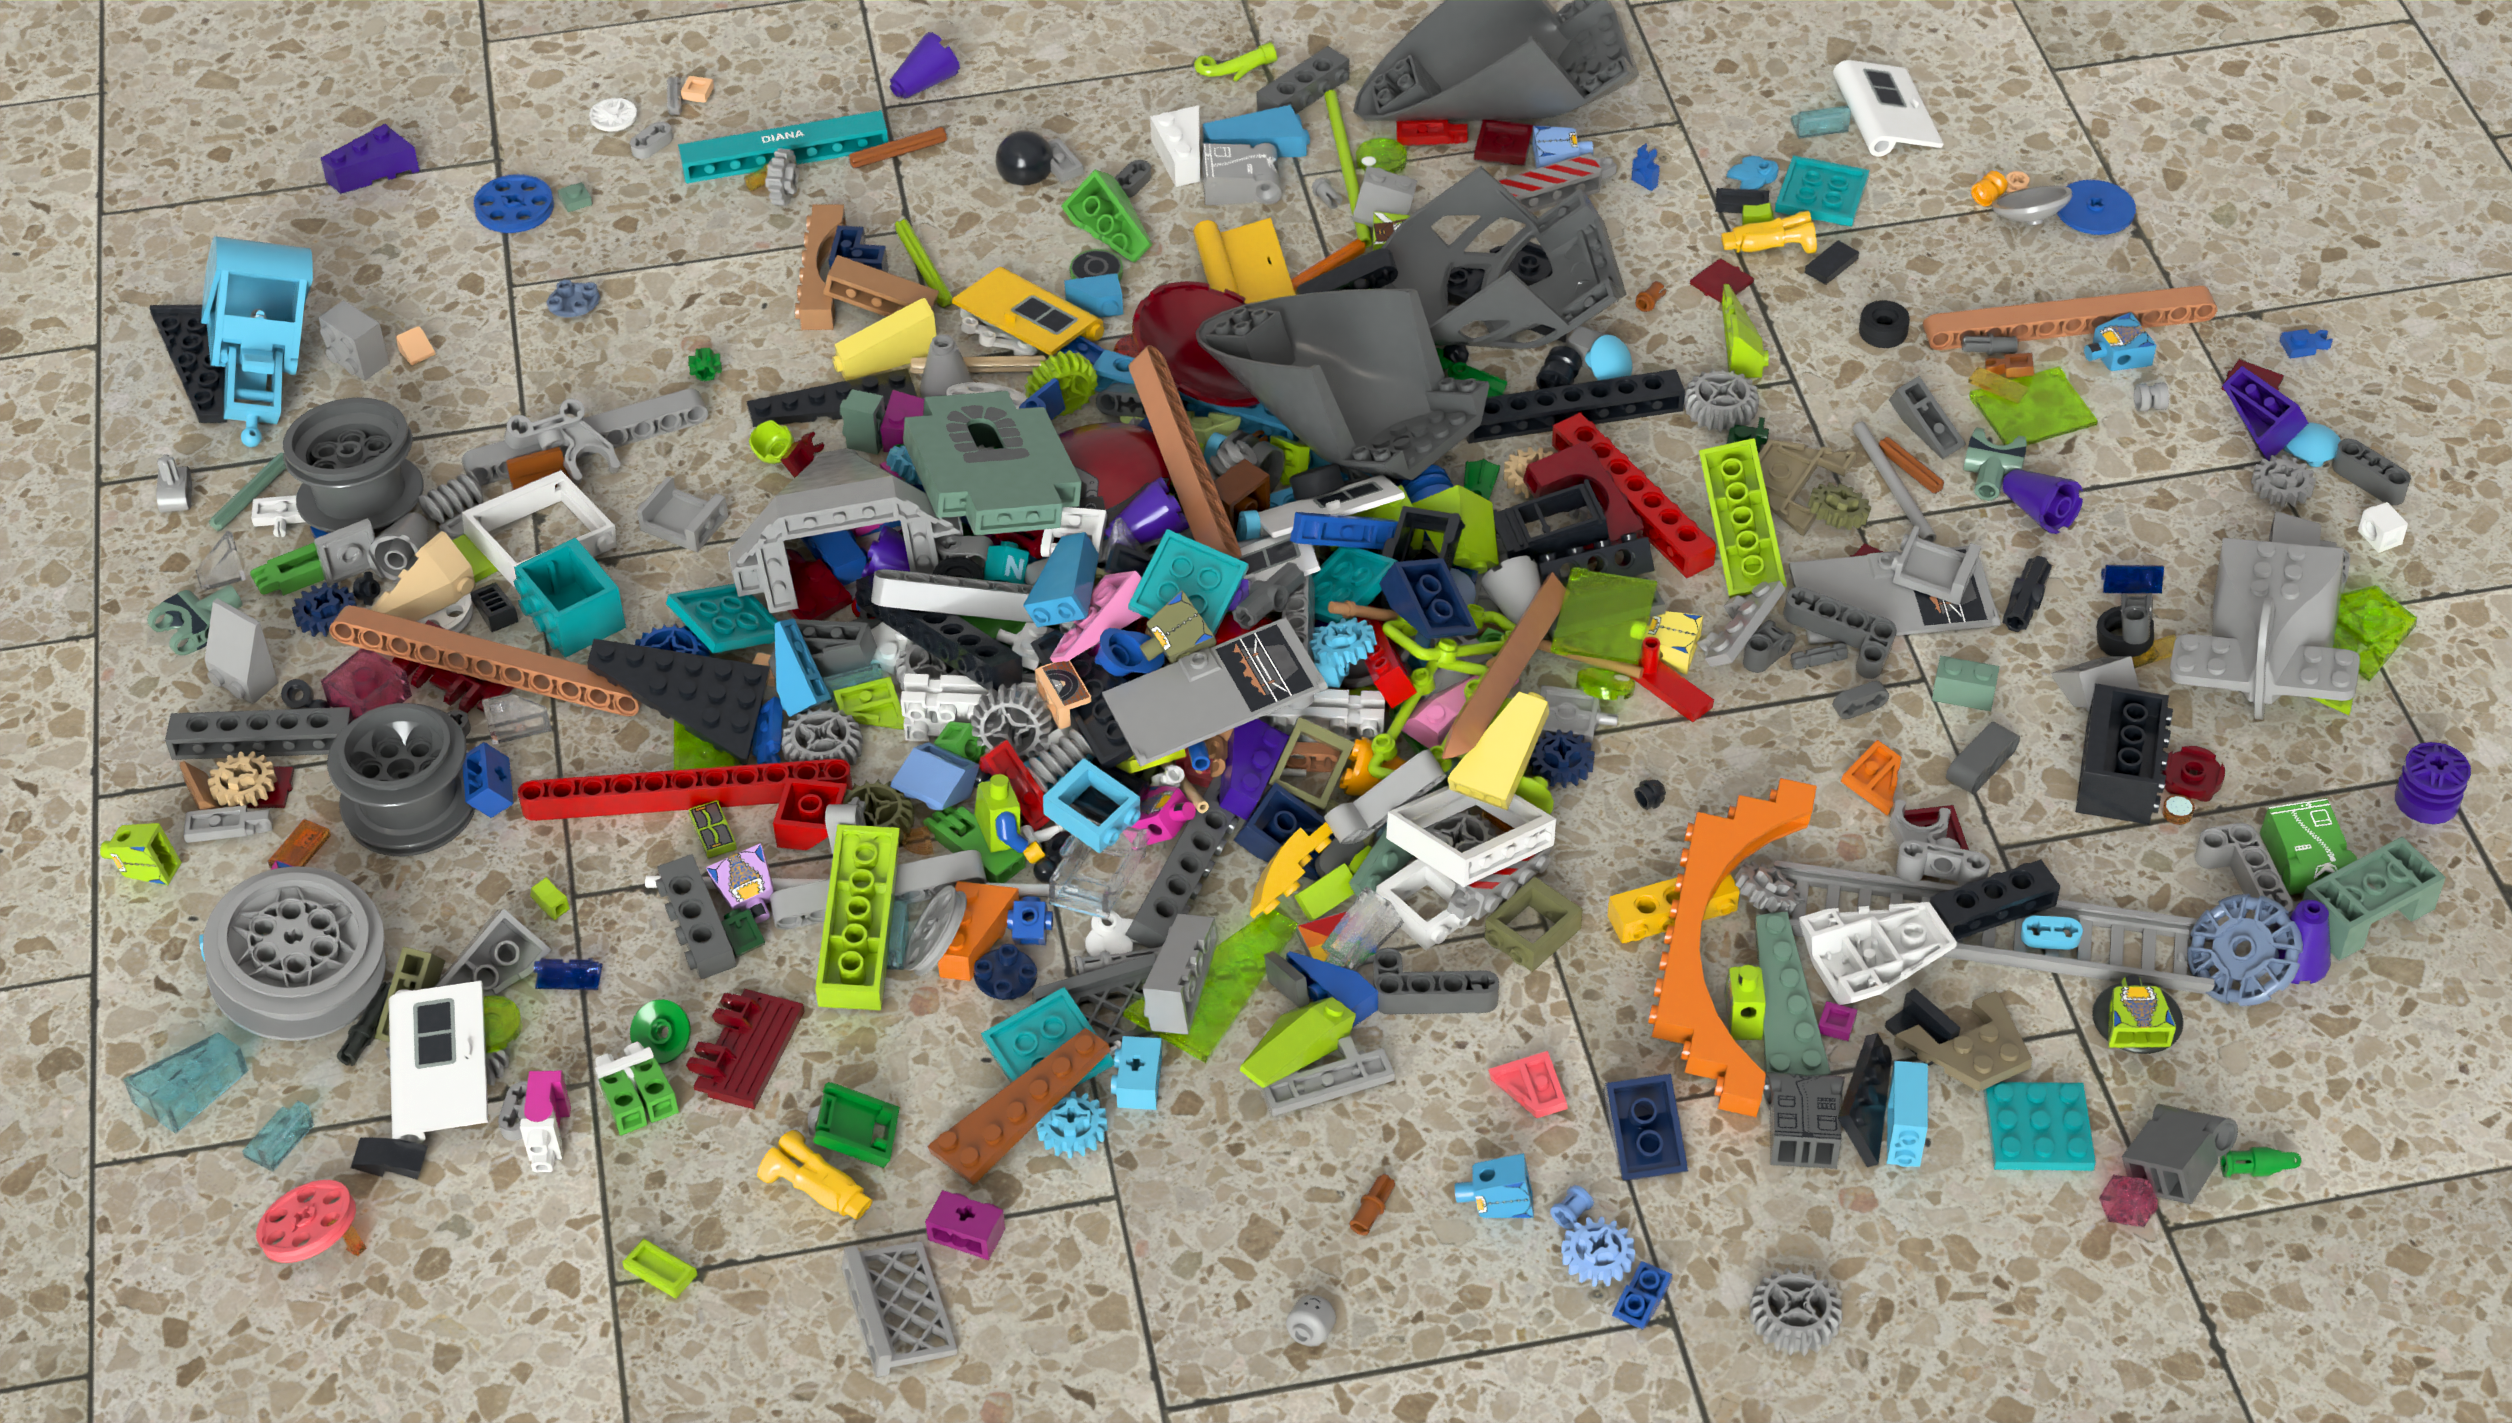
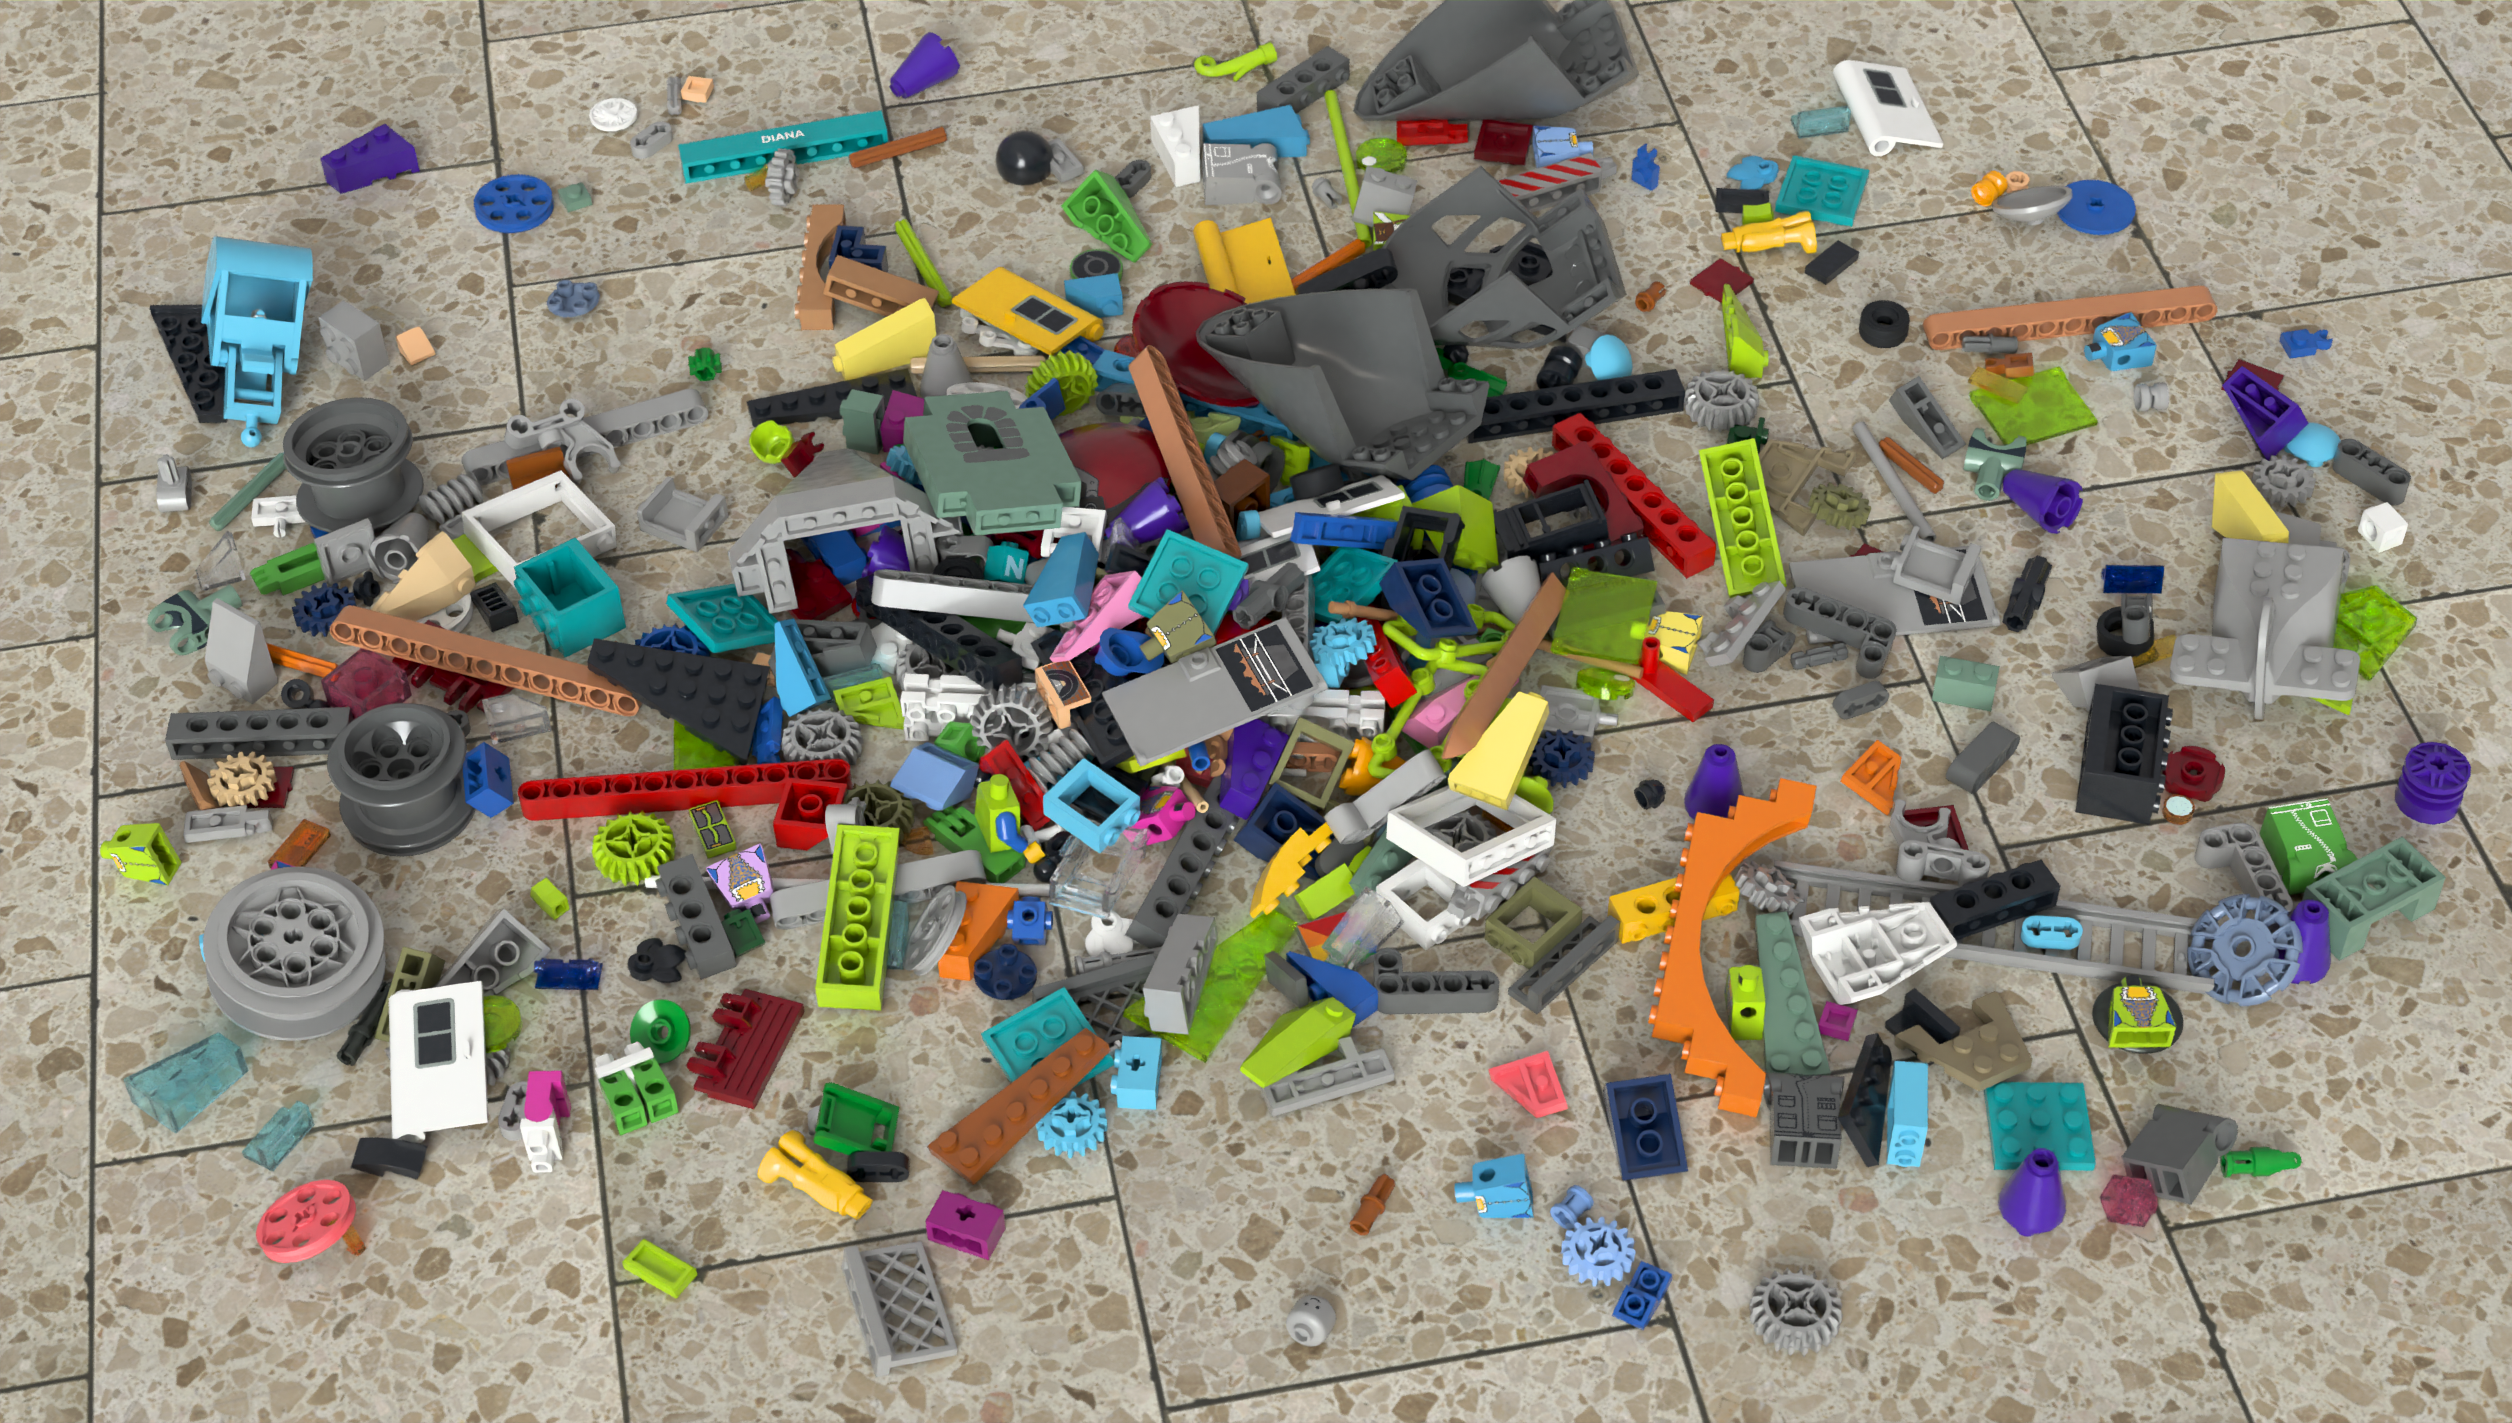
none -> orange axle [266,643,339,680]
none -> lime gear [592,810,676,886]
none -> black plate [627,938,687,983]
none -> black beam [846,1151,910,1183]
none -> dark grey fence [1508,915,1620,1014]
none -> dark purple cone [1684,744,1745,819]
none -> dark purple cone [1998,1148,2066,1237]
none -> light yellow slope [2212,470,2289,543]

